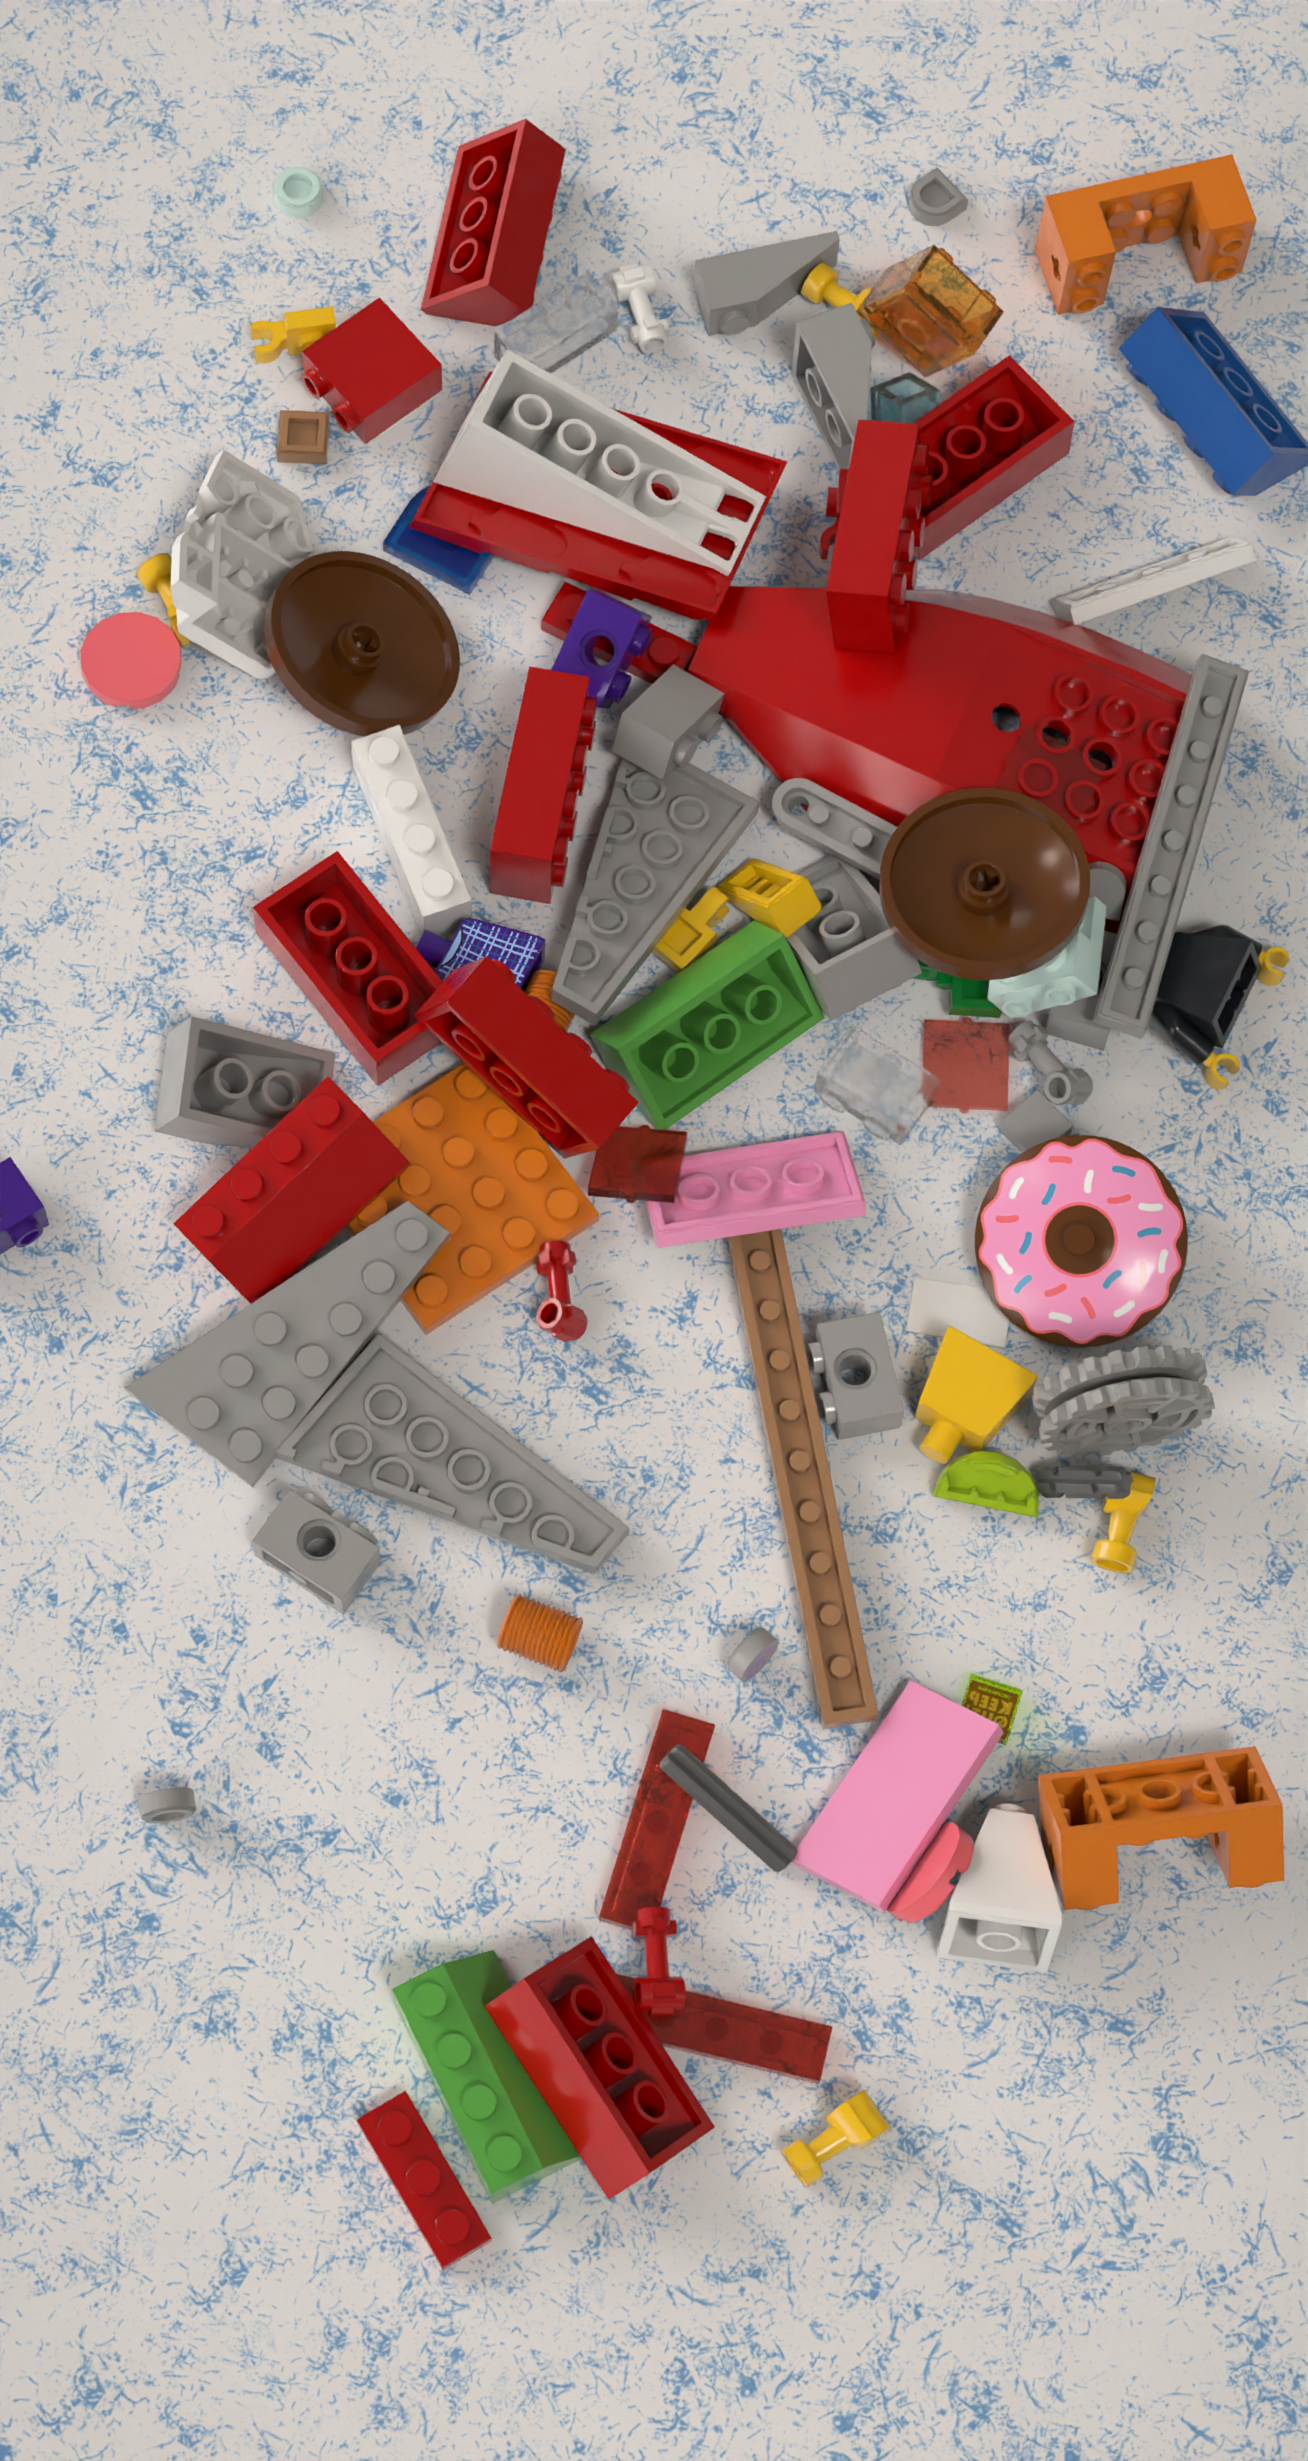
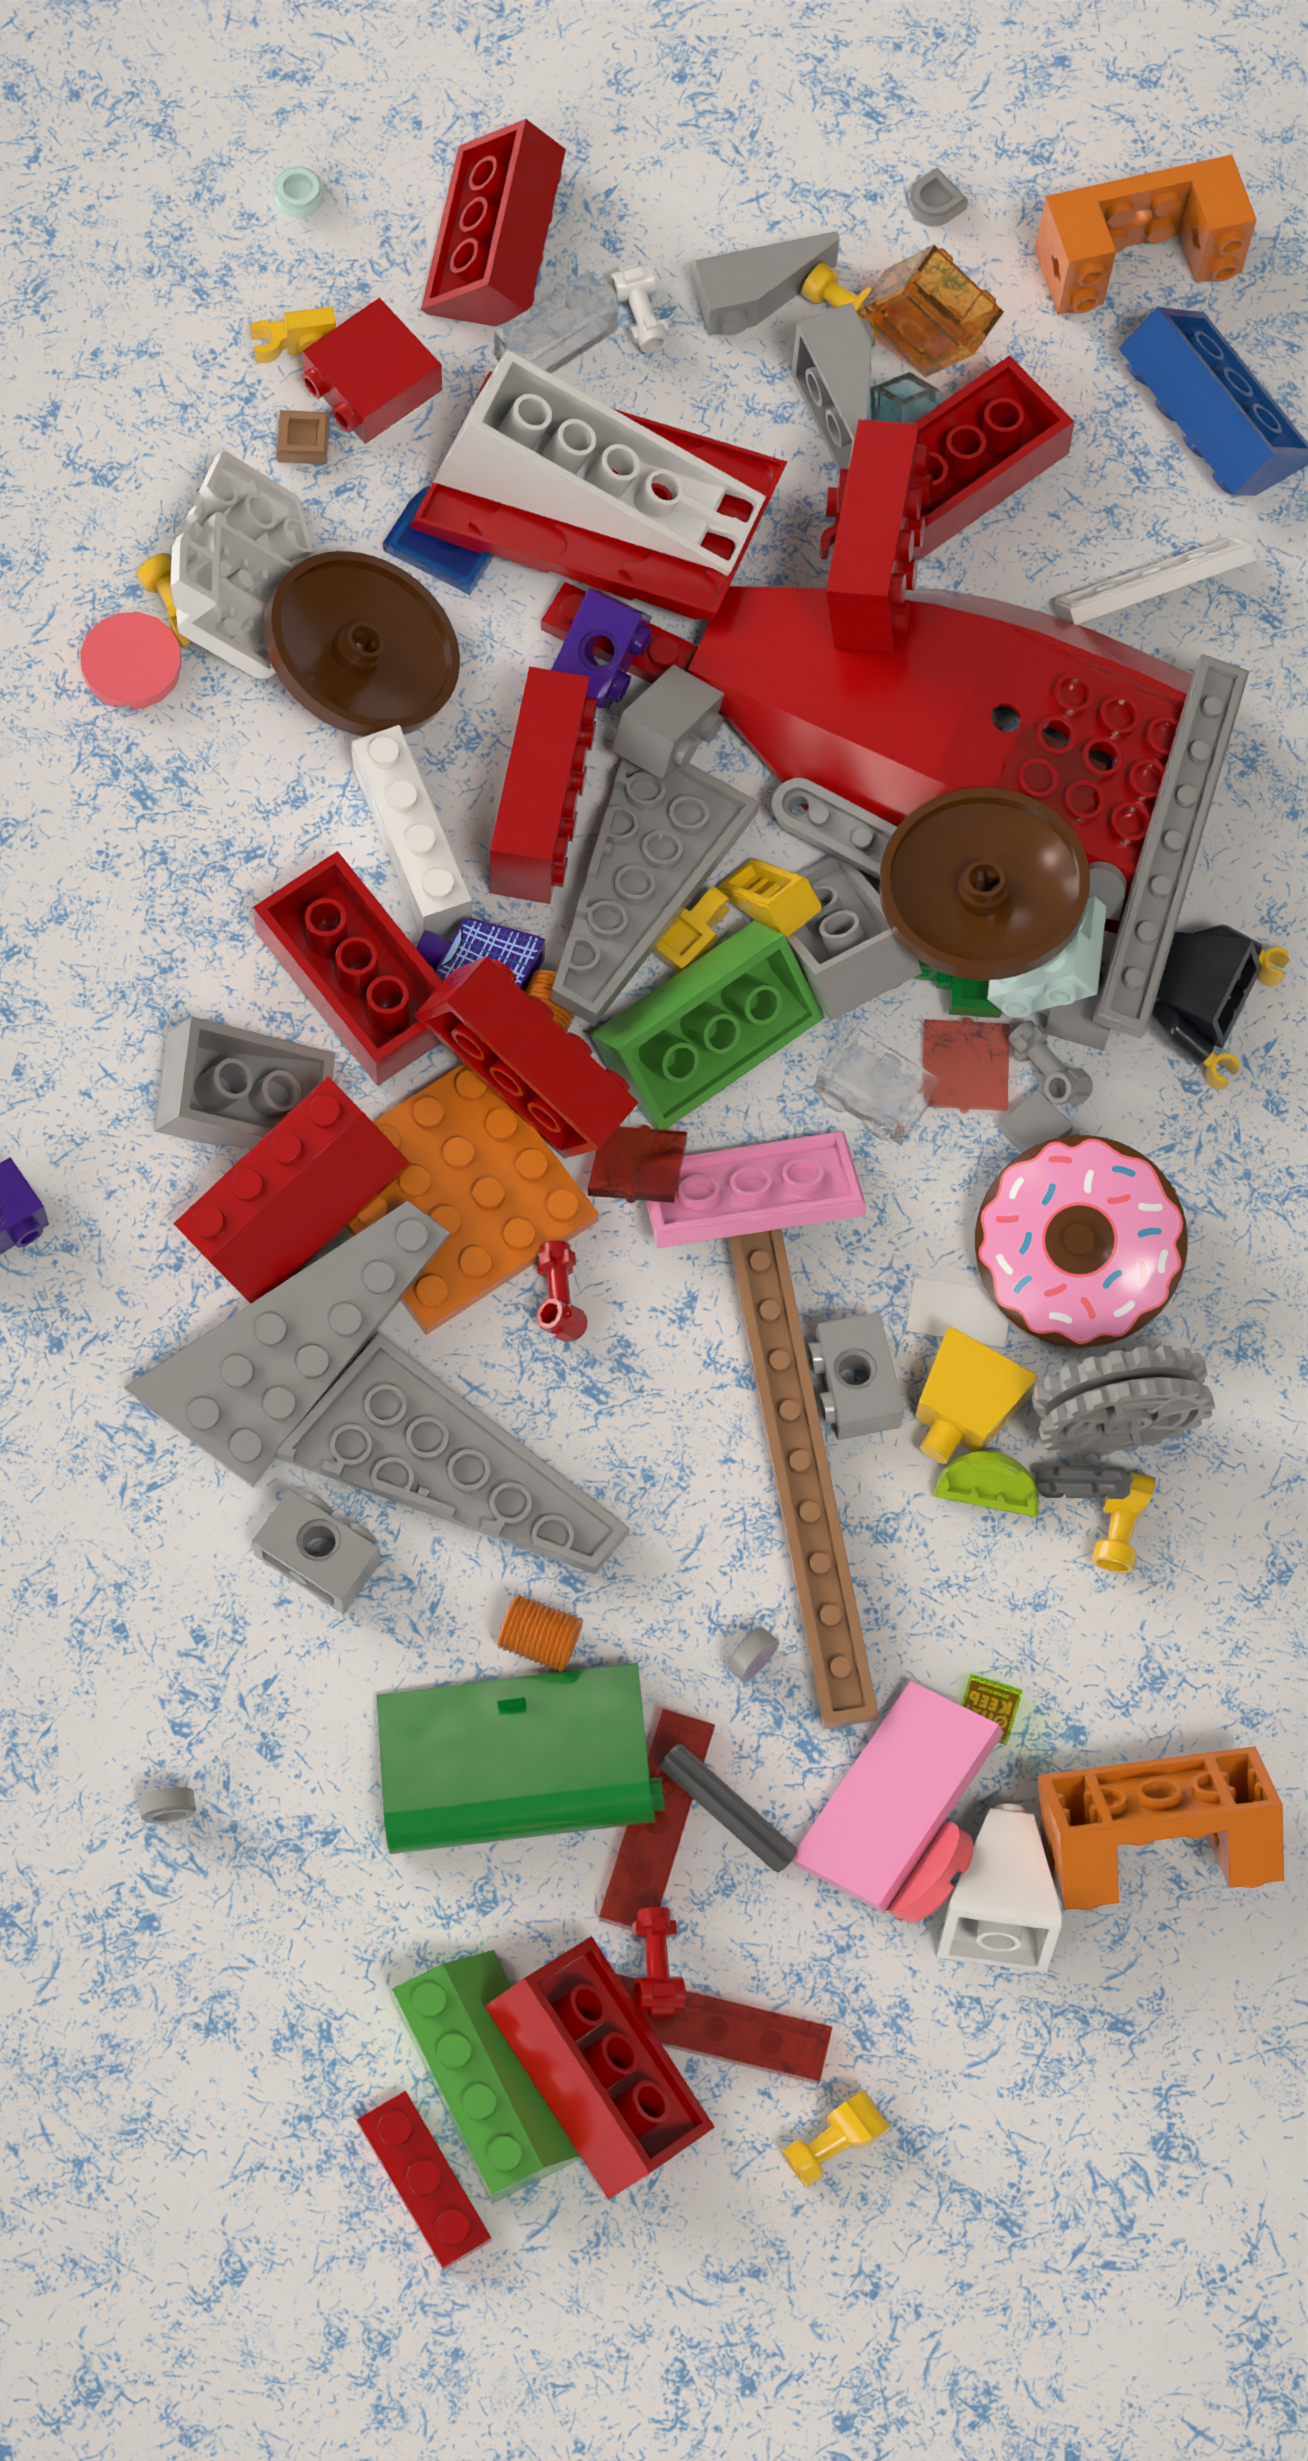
none -> green door [377,1663,665,1854]

